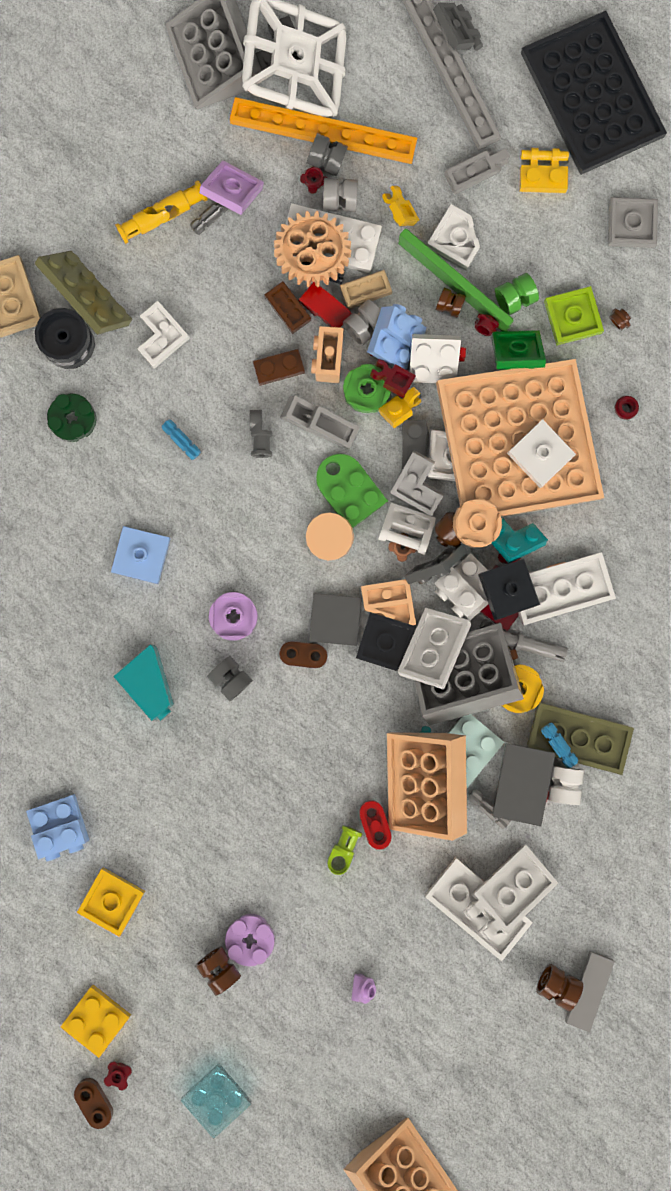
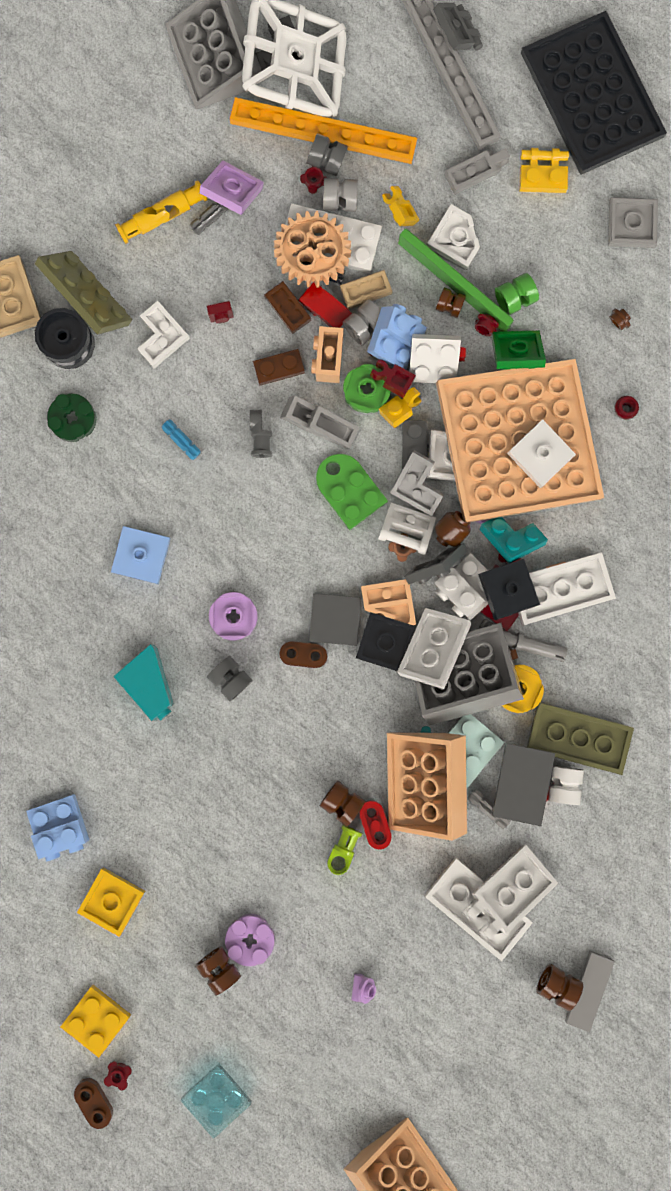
light nougat tile [306,513,354,561] -> none
light nougat tile [453,499,502,548] -> none
dark azure axle [541,723,578,768] -> none
lime plate [544,286,604,346] -> none
none -> dark red plate [207,301,234,324]
none -> reddish brown wheel [319,780,366,827]

